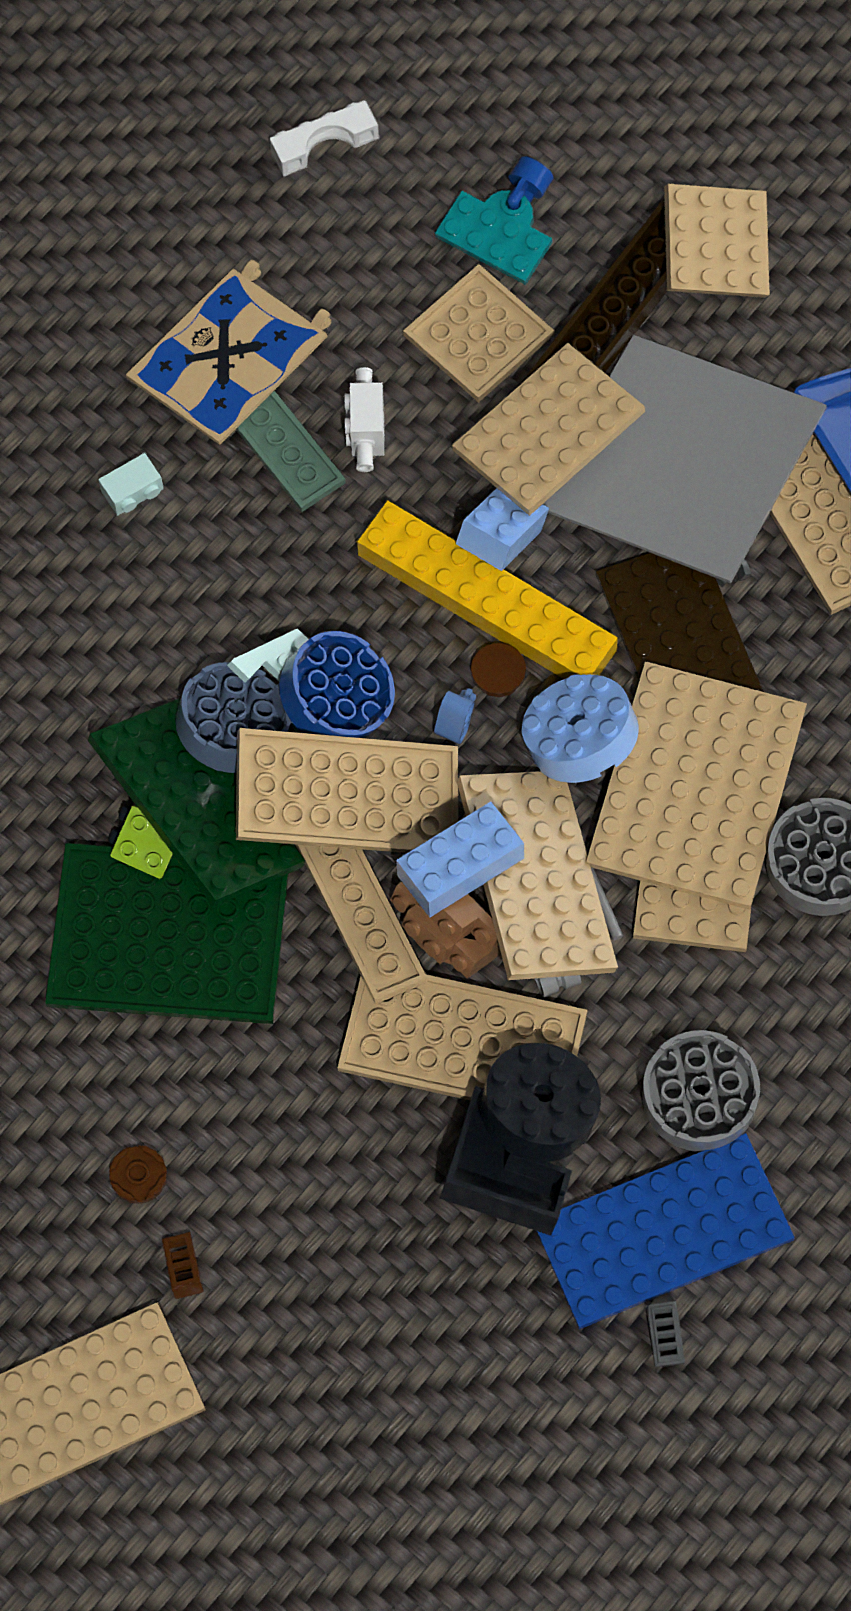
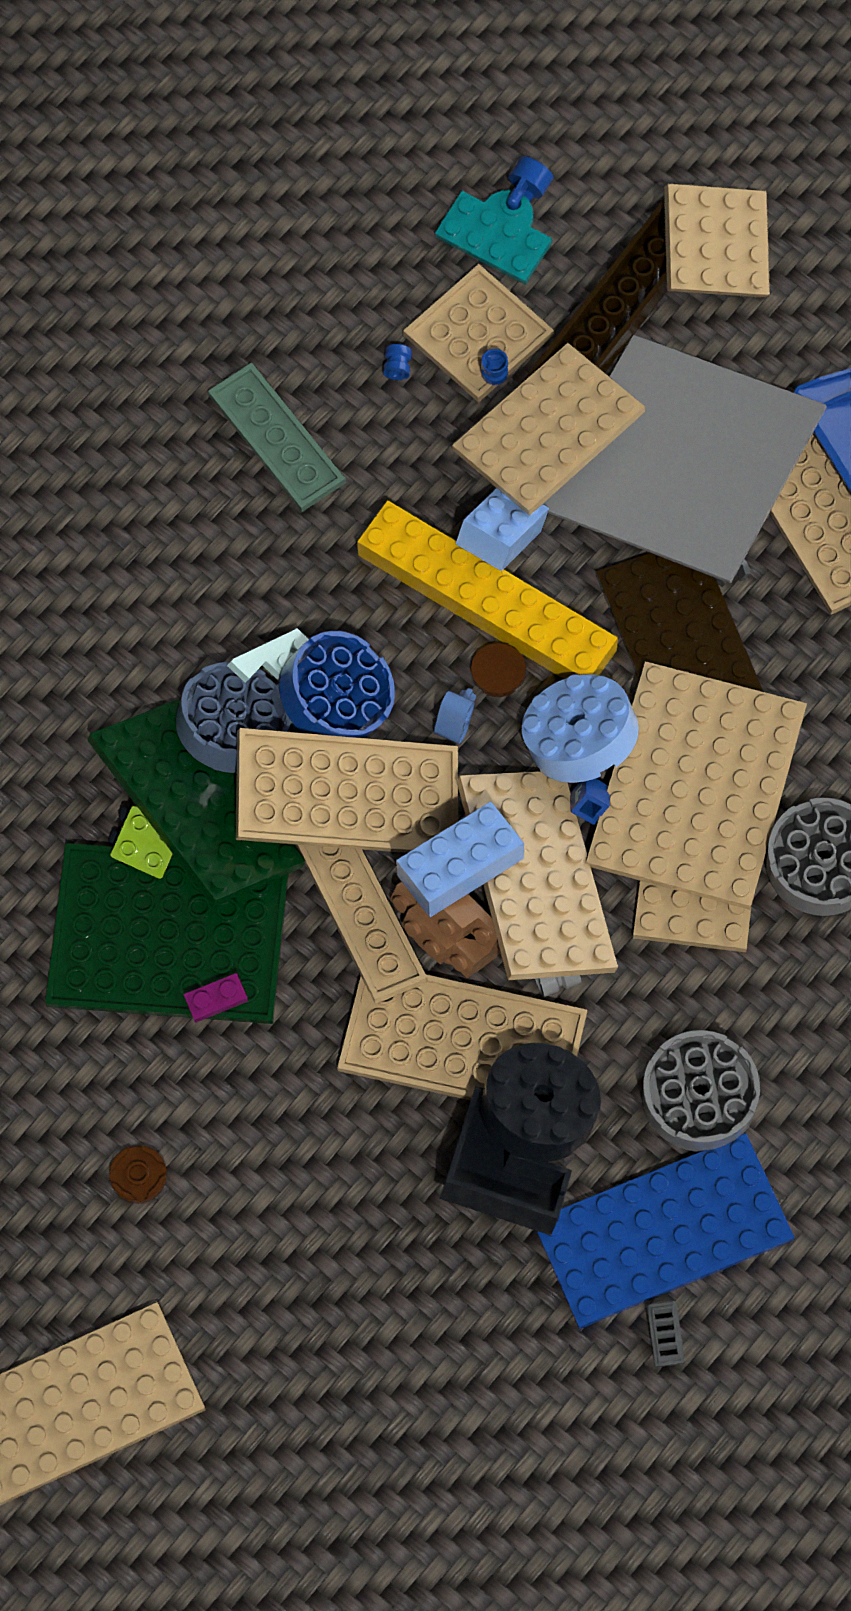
light aqua brick [98,453,164,516] -> none
flag [126,260,331,445] -> none
reddish brown slope [162,1232,204,1299] -> none
white arch [270,100,379,177] -> none
white brick [345,367,384,472] -> none
light grey bar [591,868,623,941] -> none
none -> magenta plate [184,973,248,1023]
none -> blue wheel [383,344,412,380]
none -> blue wheel [481,349,508,385]
none -> blue brick [571,779,610,825]

